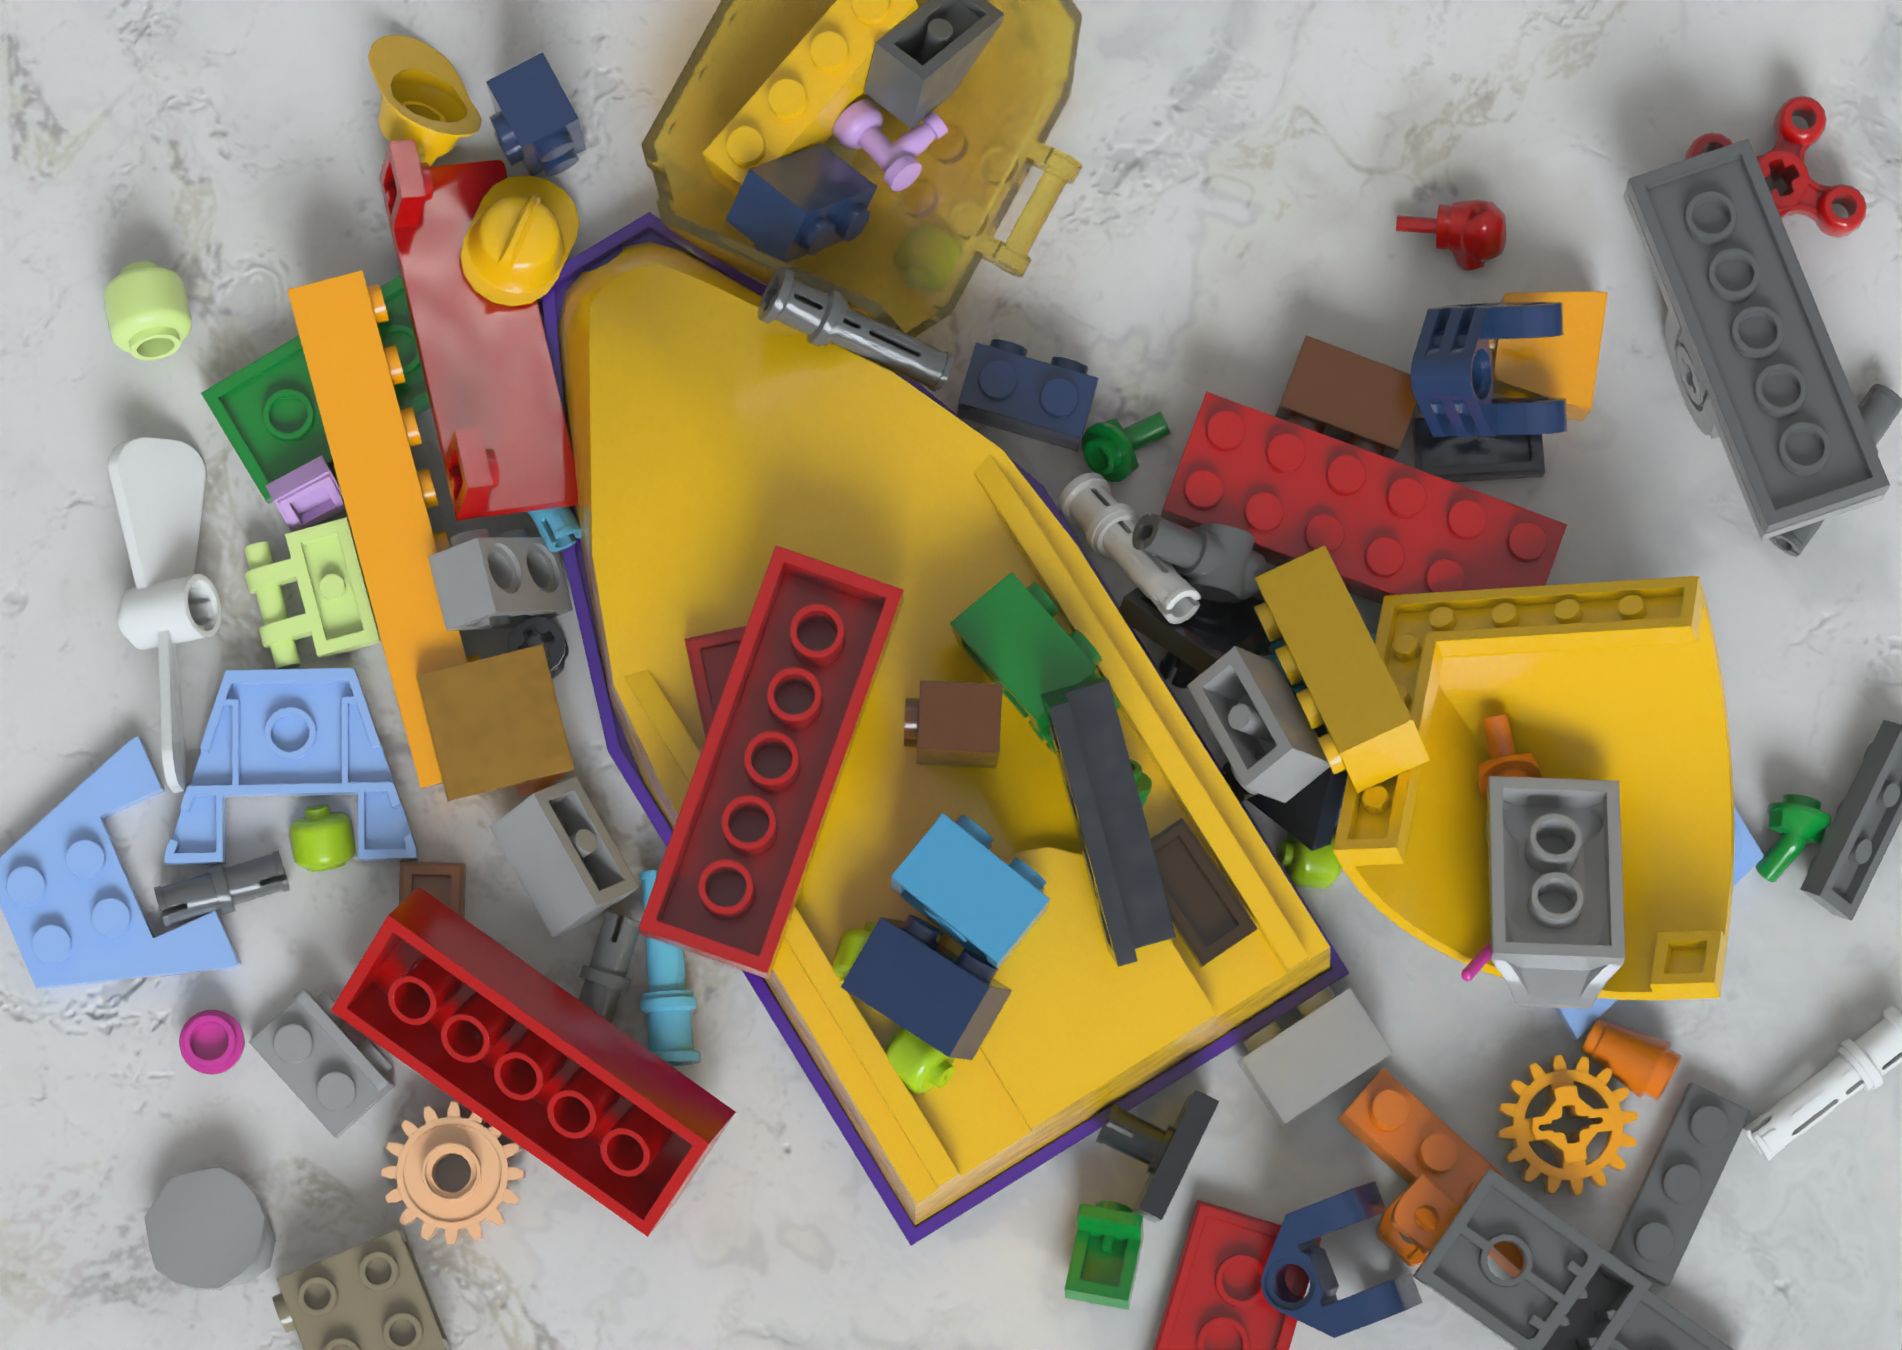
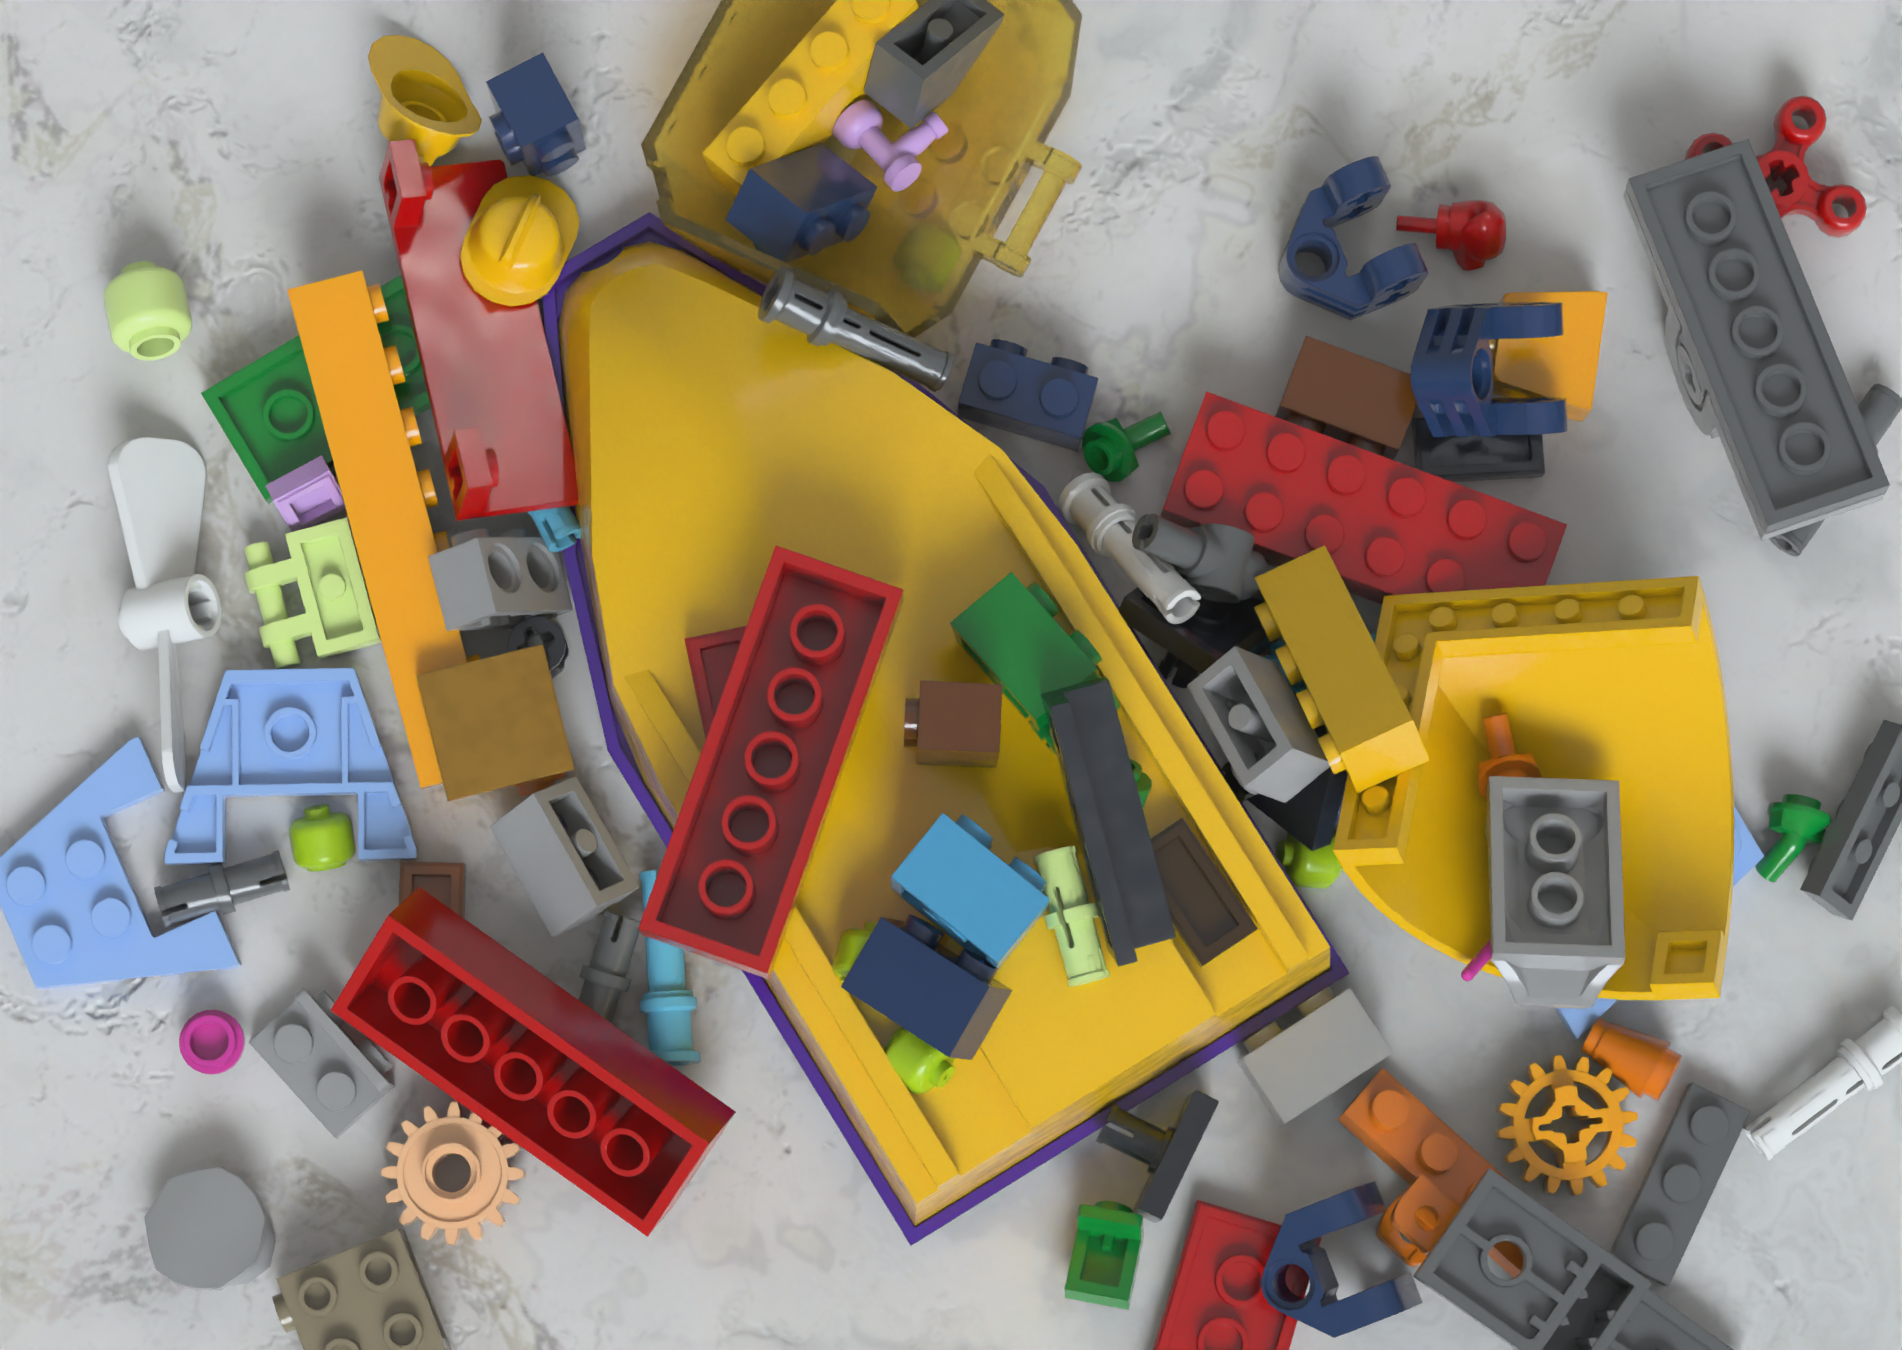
none -> yellowish green pin [1033,846,1111,987]
none -> dark blue piece [1278,156,1428,321]

